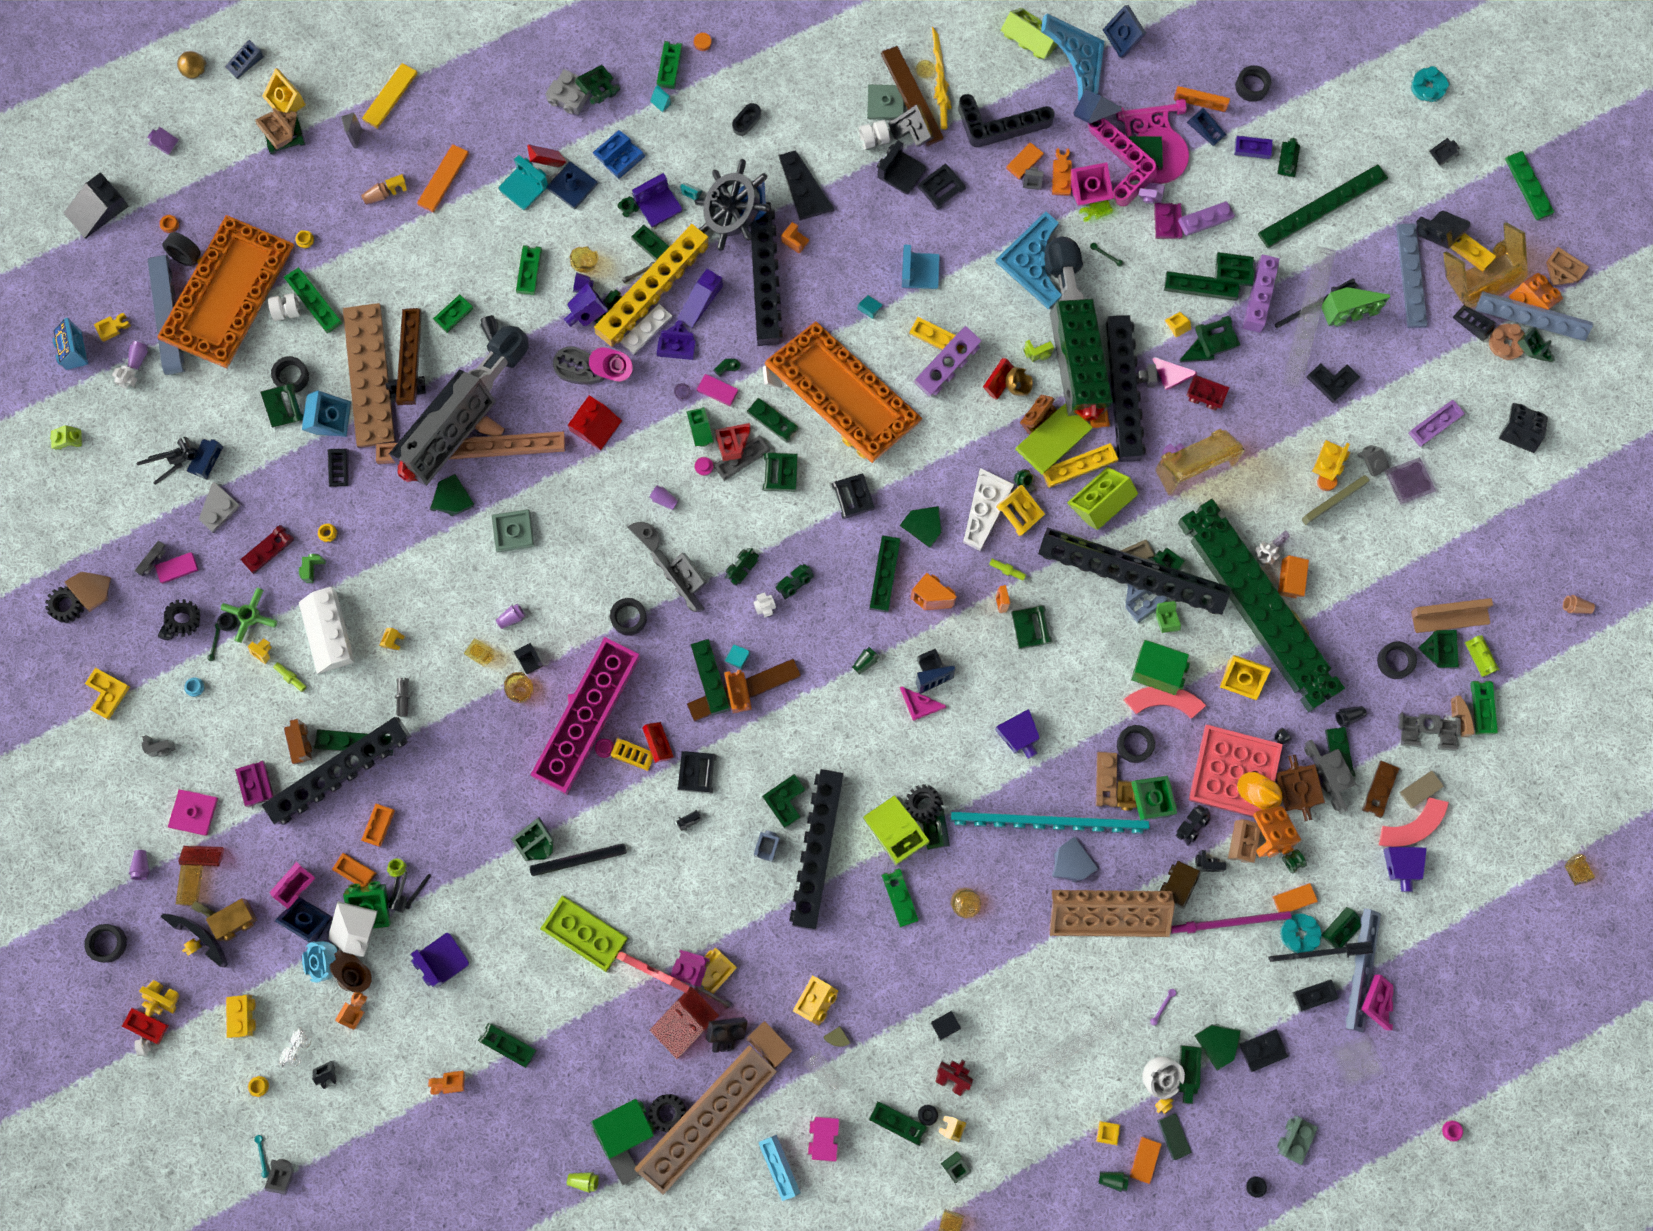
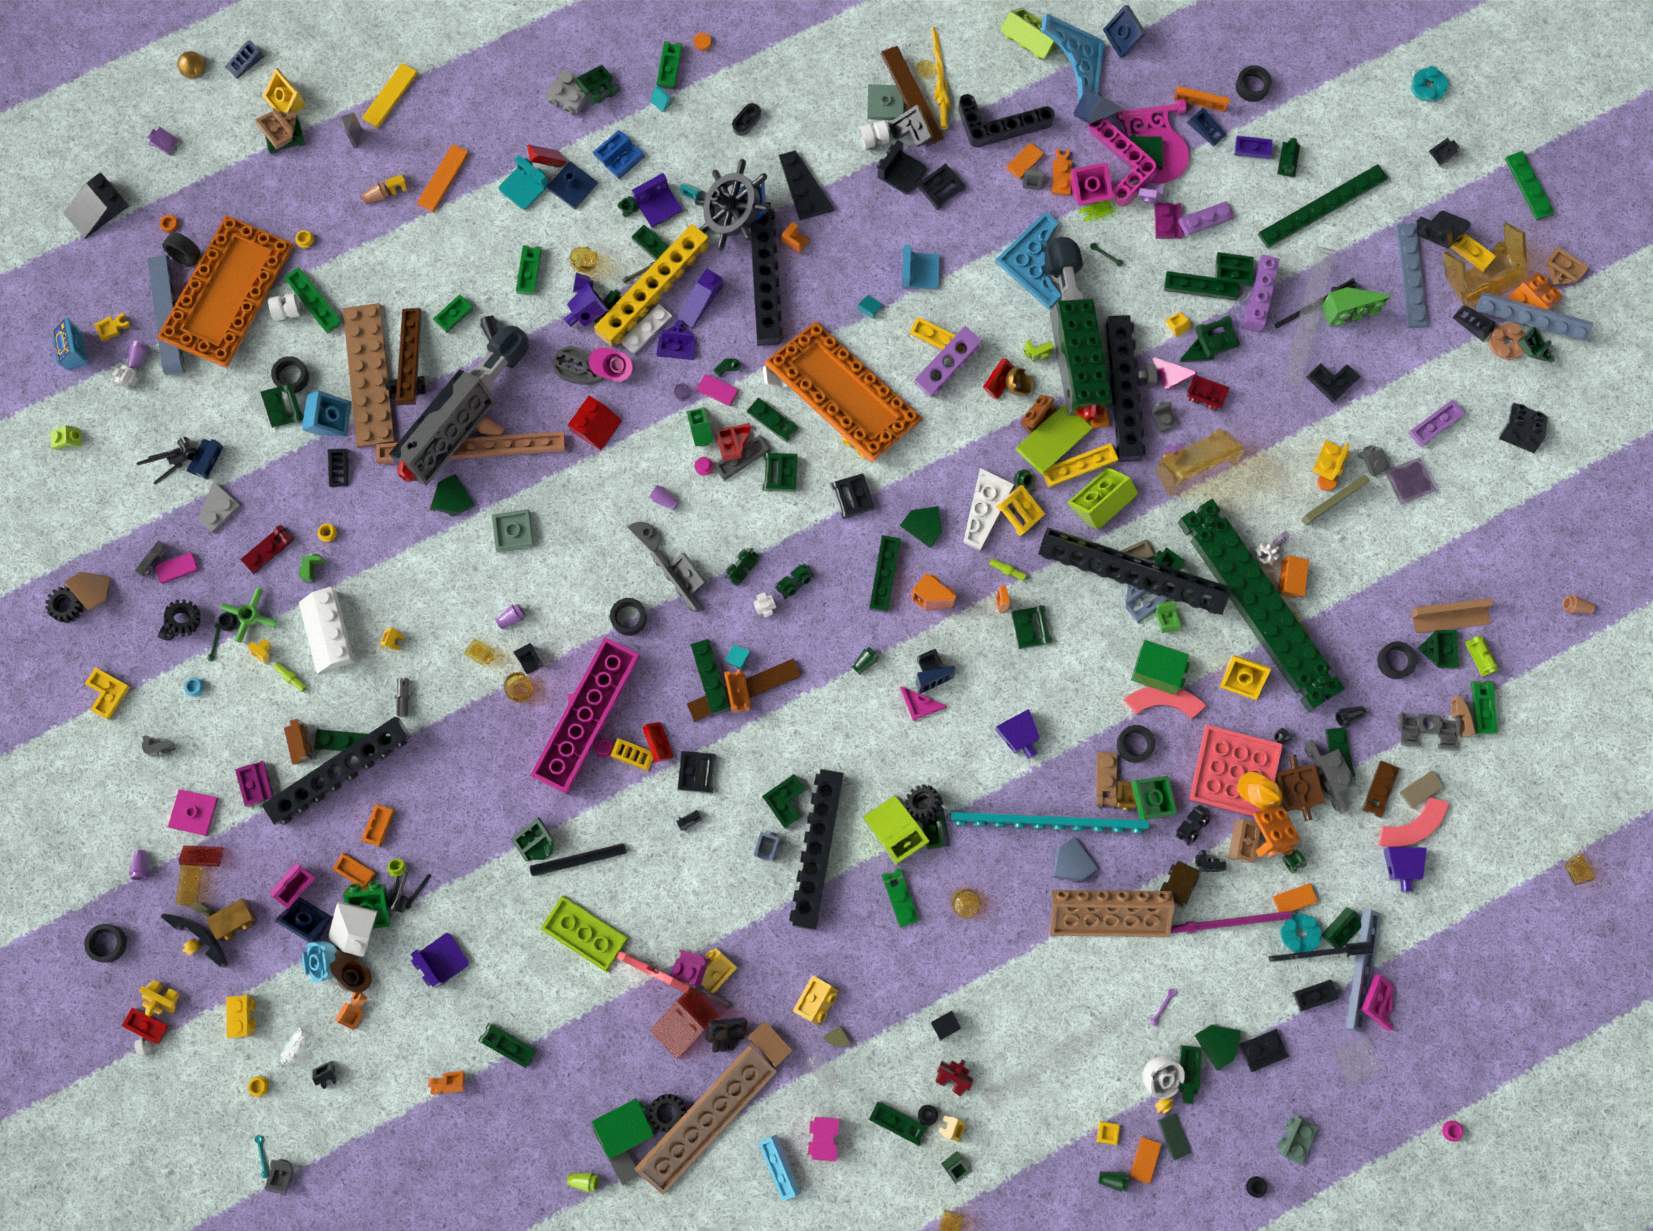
none -> dark grey bracket [1151,402,1178,433]

